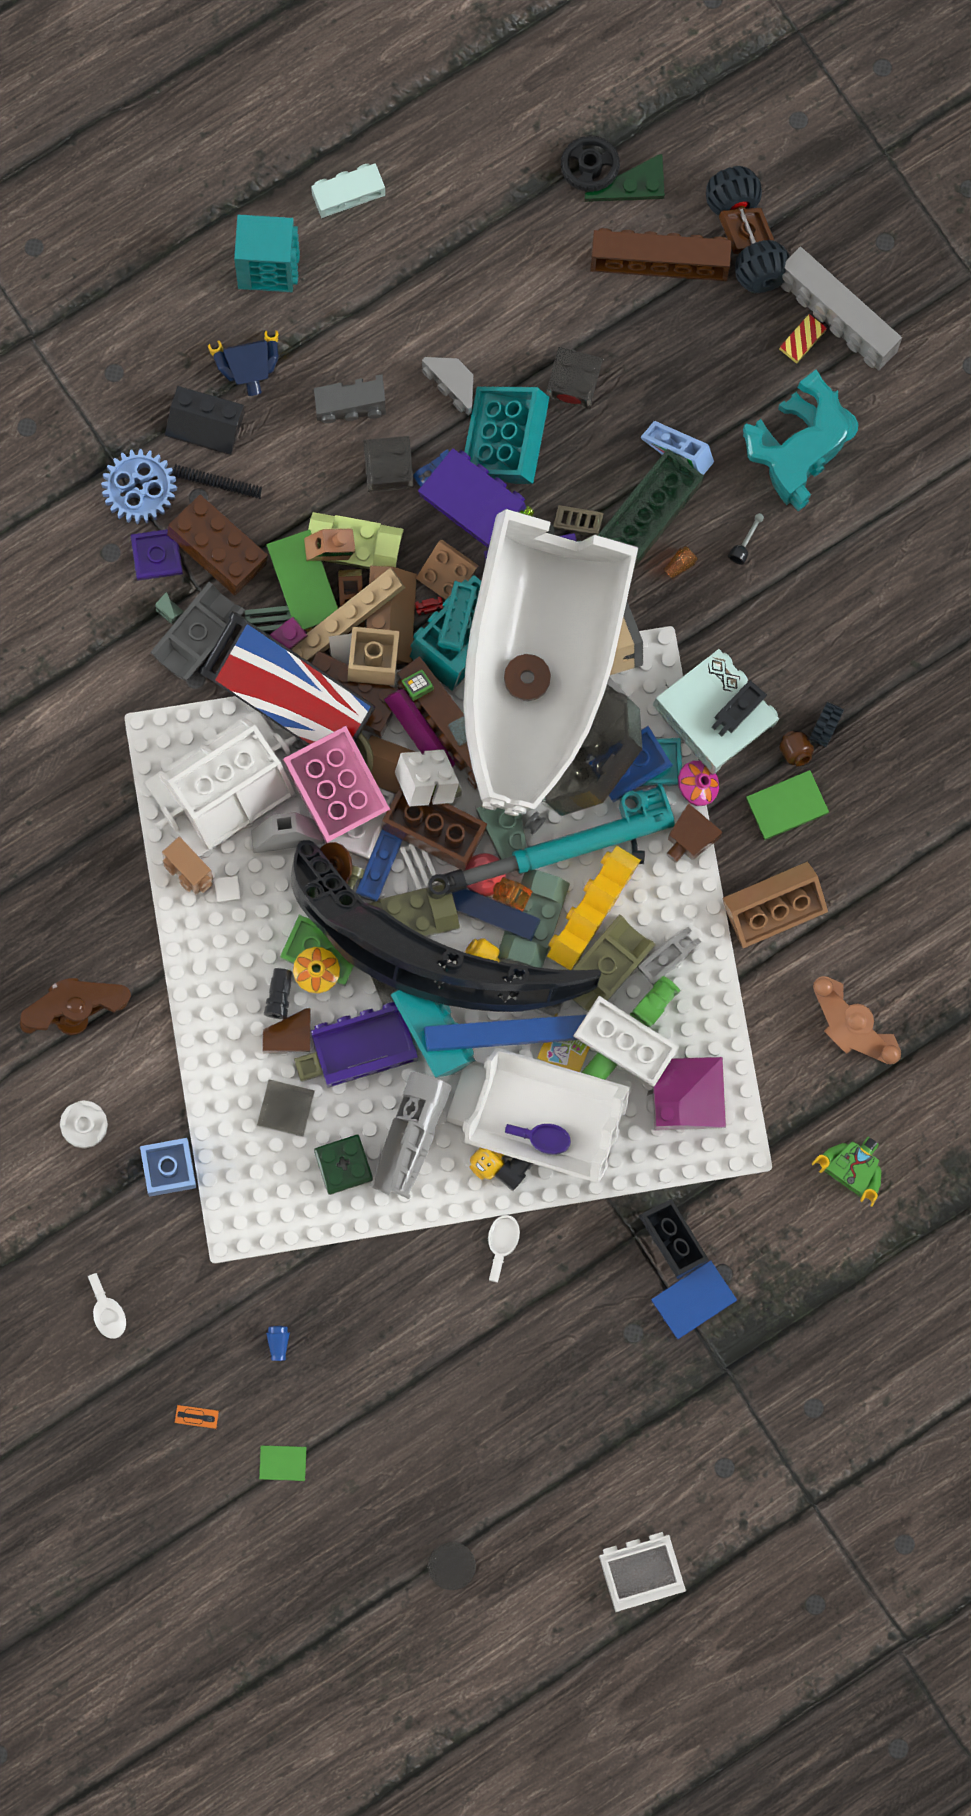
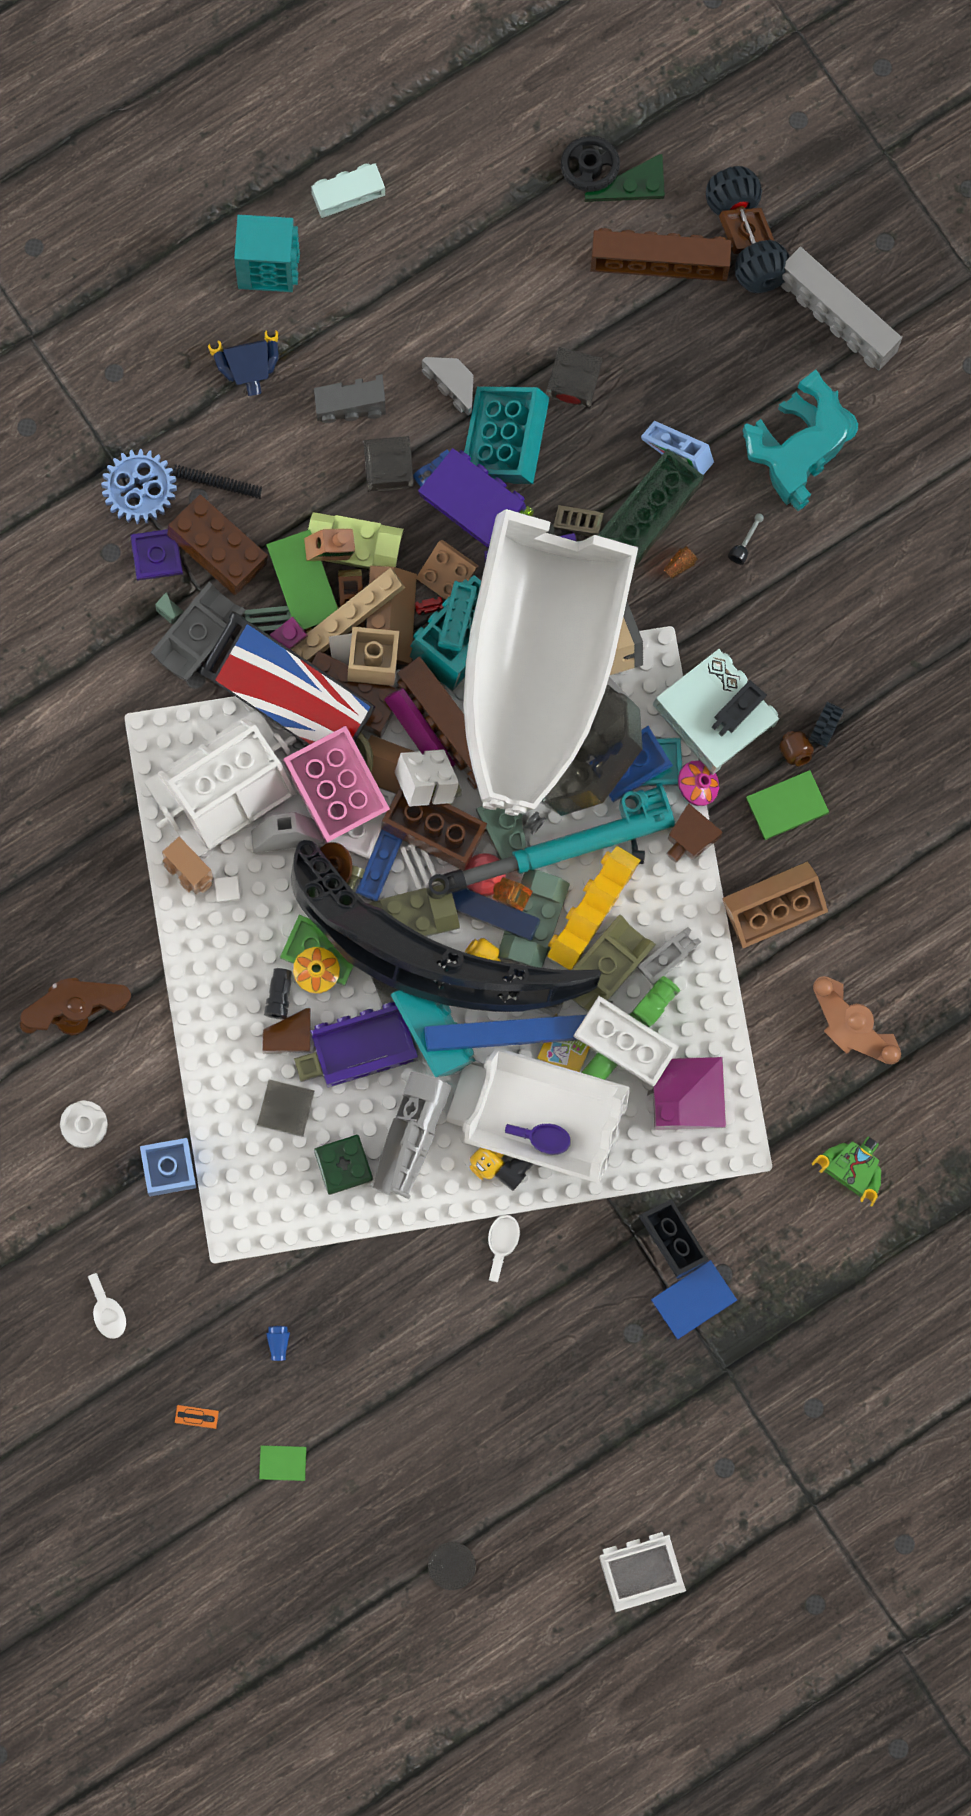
black slope [165,386,245,455] -> none
slope [402,670,434,701] -> none
clear light blue tile [448,716,467,747] -> none
reddish brown tile [504,654,551,701] -> none
tile [779,314,827,364] -> none

